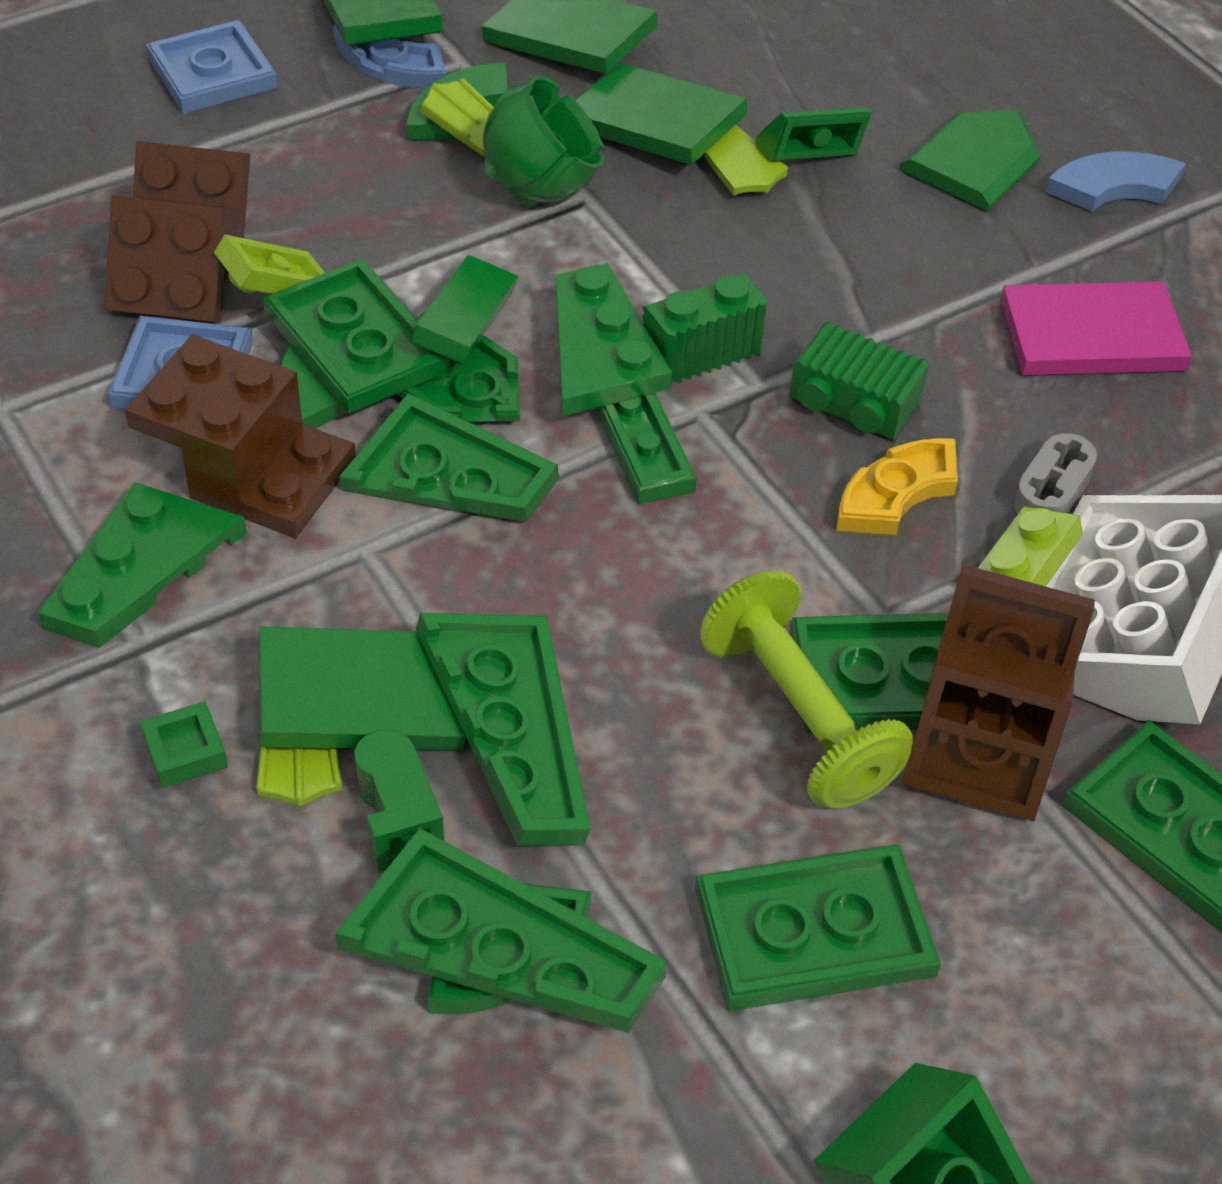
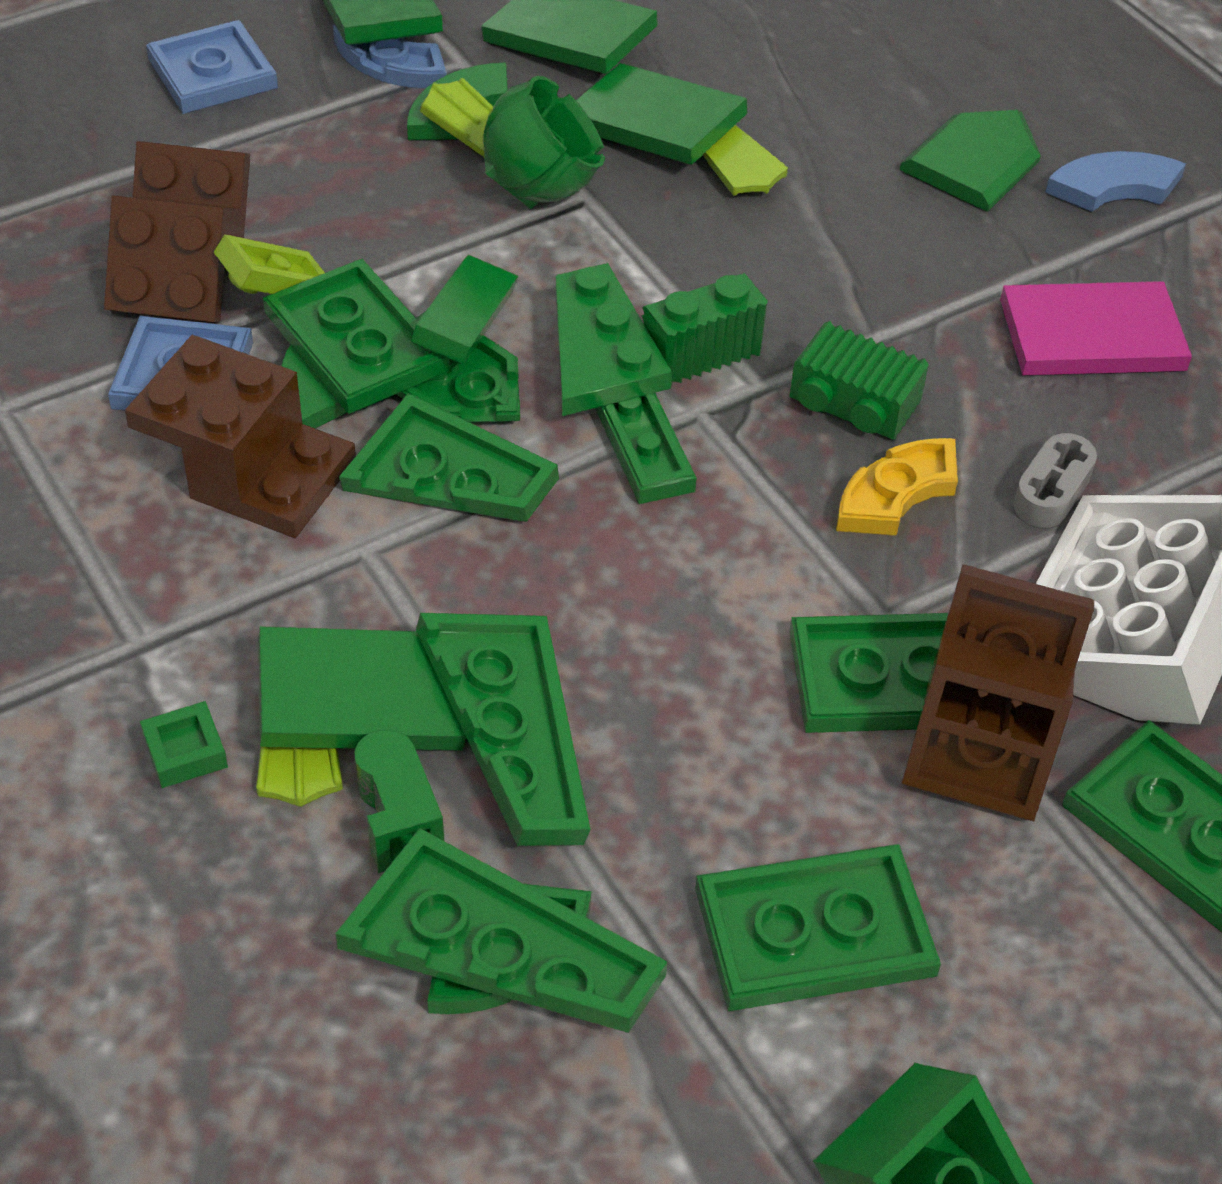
green wing [38,482,247,648] -> none
lime hose [700,571,913,808] -> none
green slope [755,107,872,161] -> none
lime plate [978,506,1083,586] -> none

